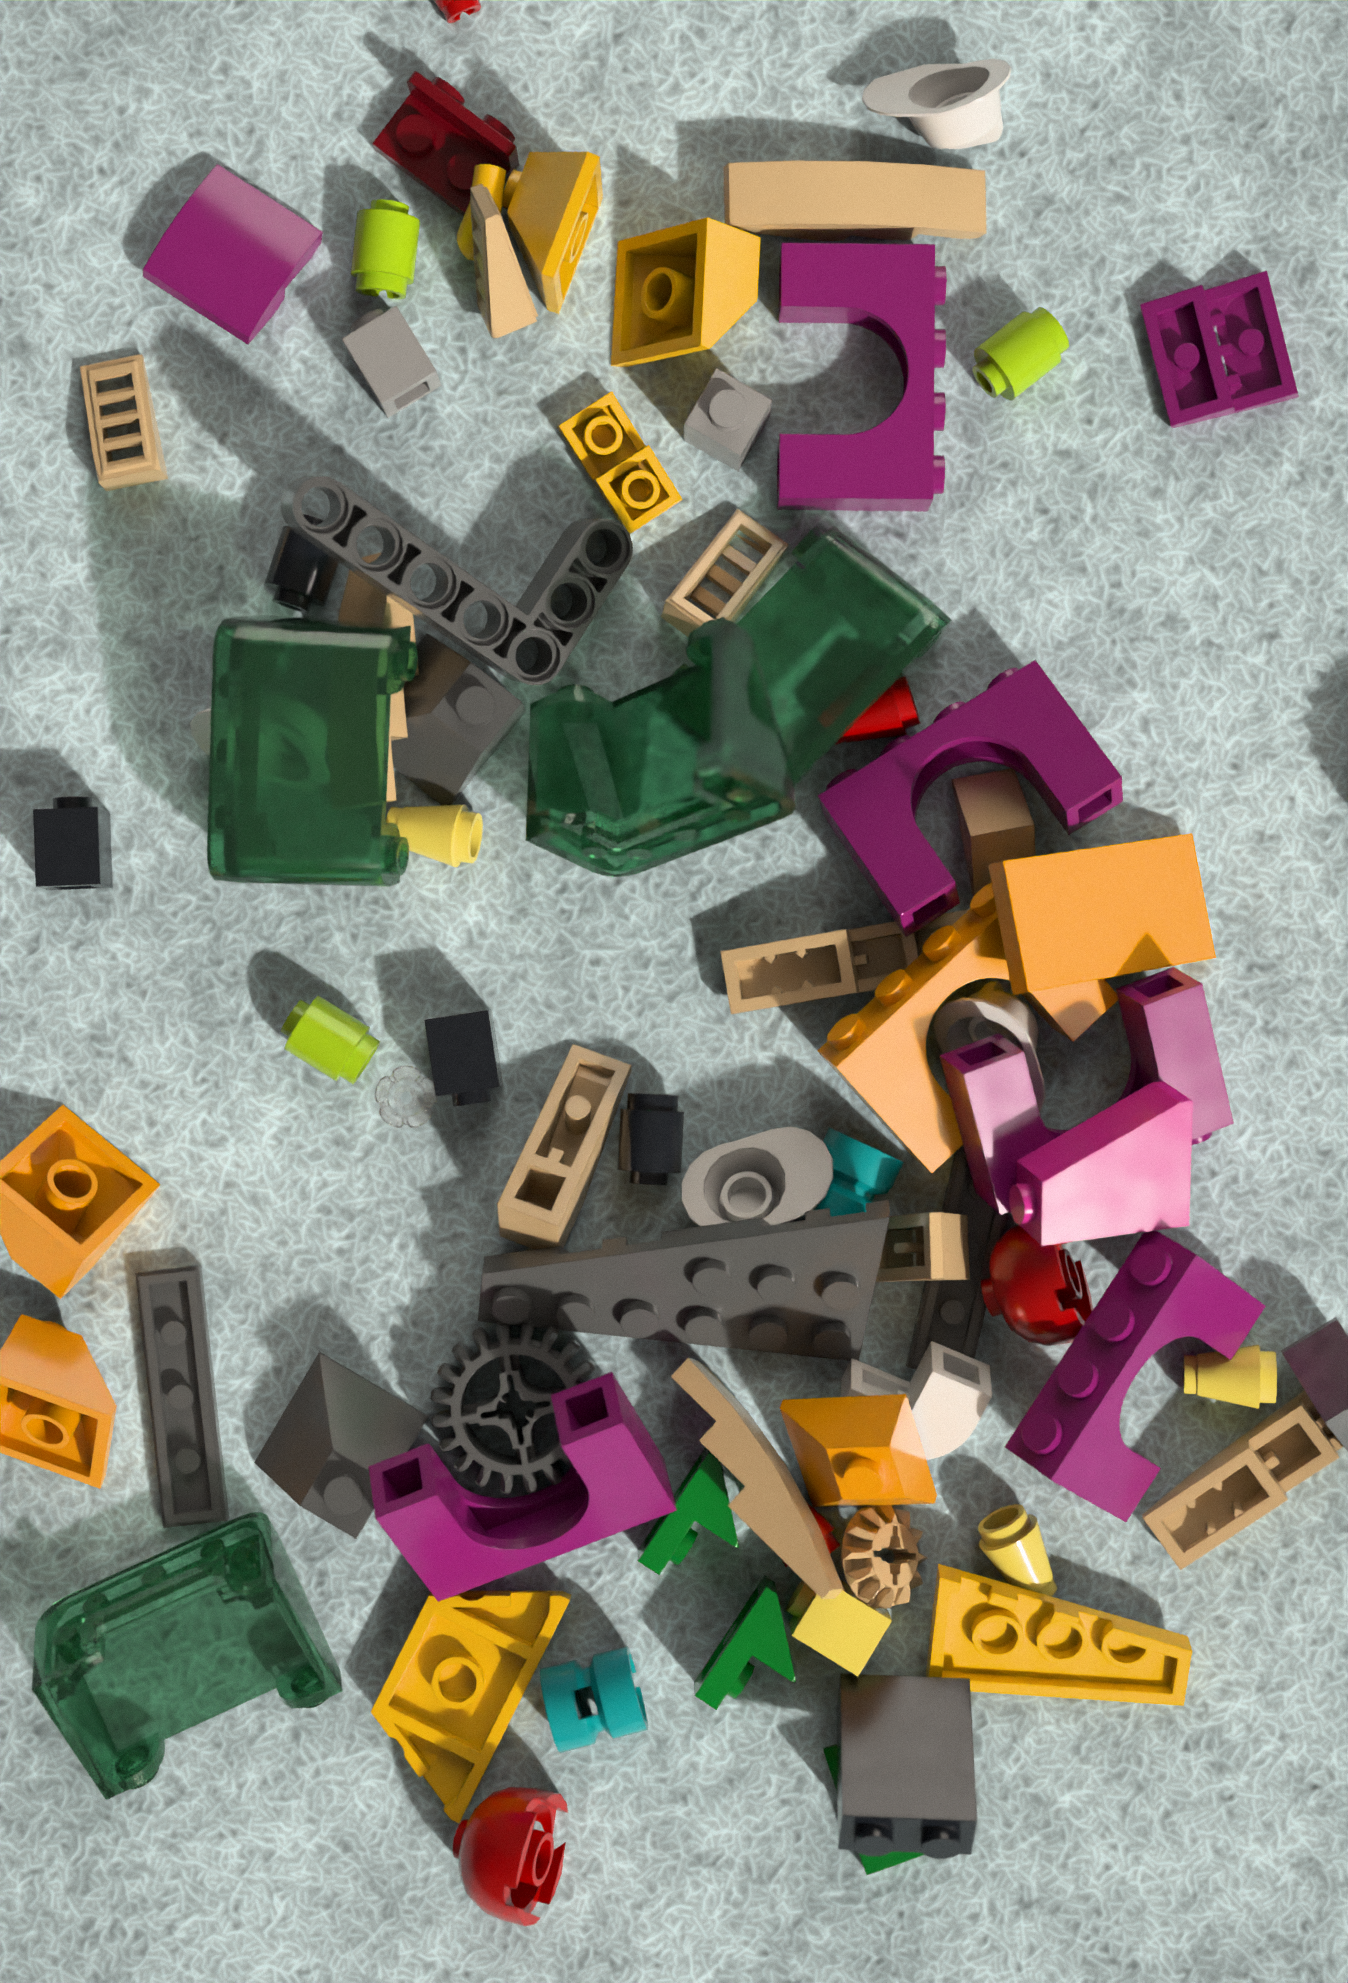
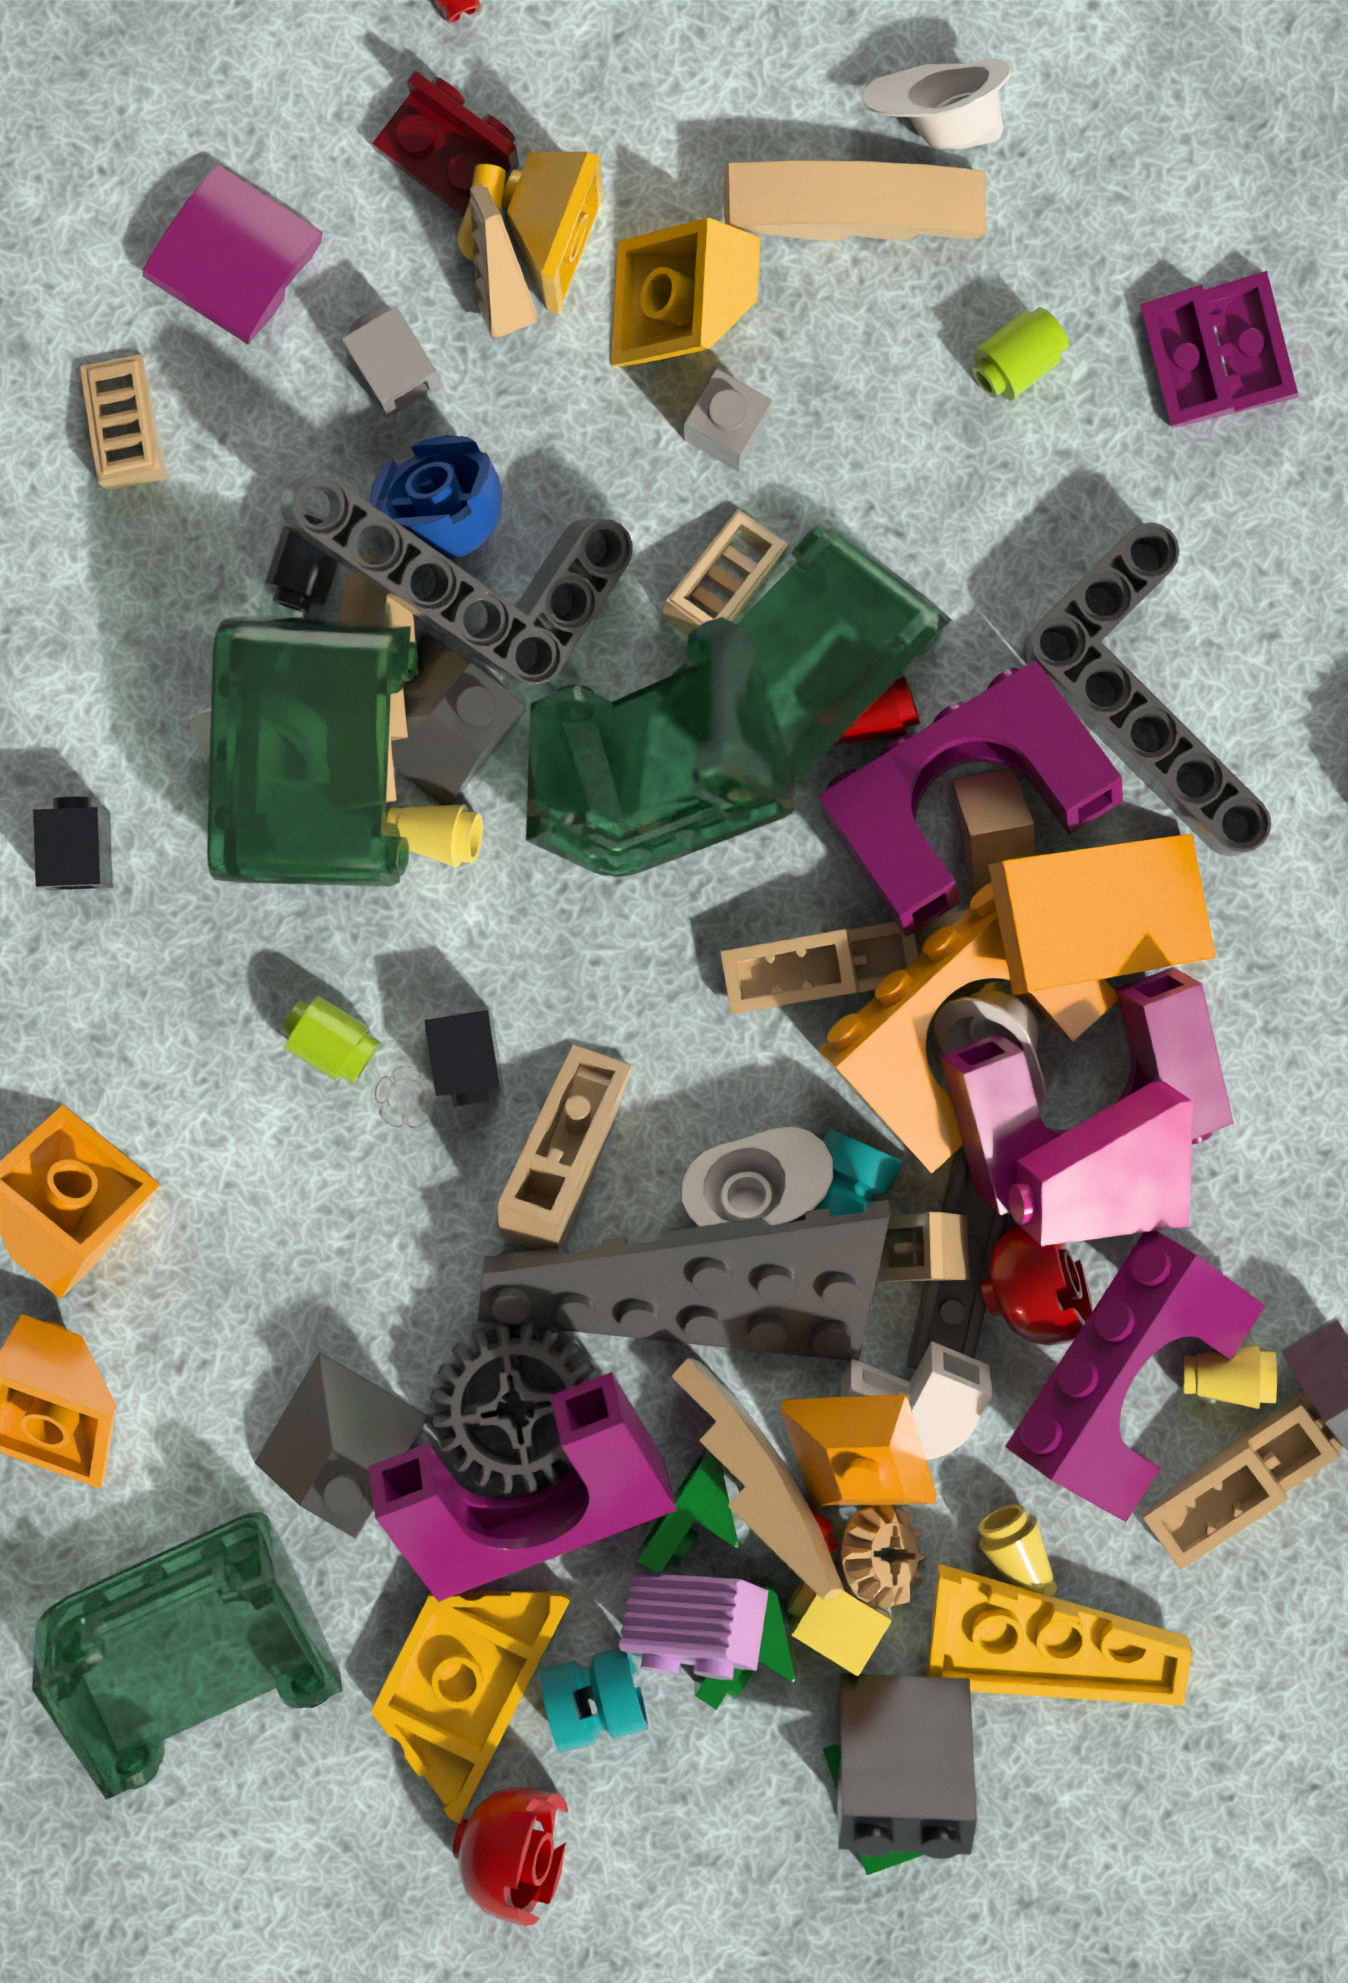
dark grey tile [135,1265,229,1528] -> none
lime brick [351,199,420,299] -> none
yellow slope [557,391,683,534] -> none
black brick [617,1093,684,1185] -> none
magenta arch [777,243,947,512] -> none
none -> blue cylinder [369,435,503,561]
none -> lavender brick [618,1573,769,1680]
none -> dark grey beam [1023,522,1272,857]

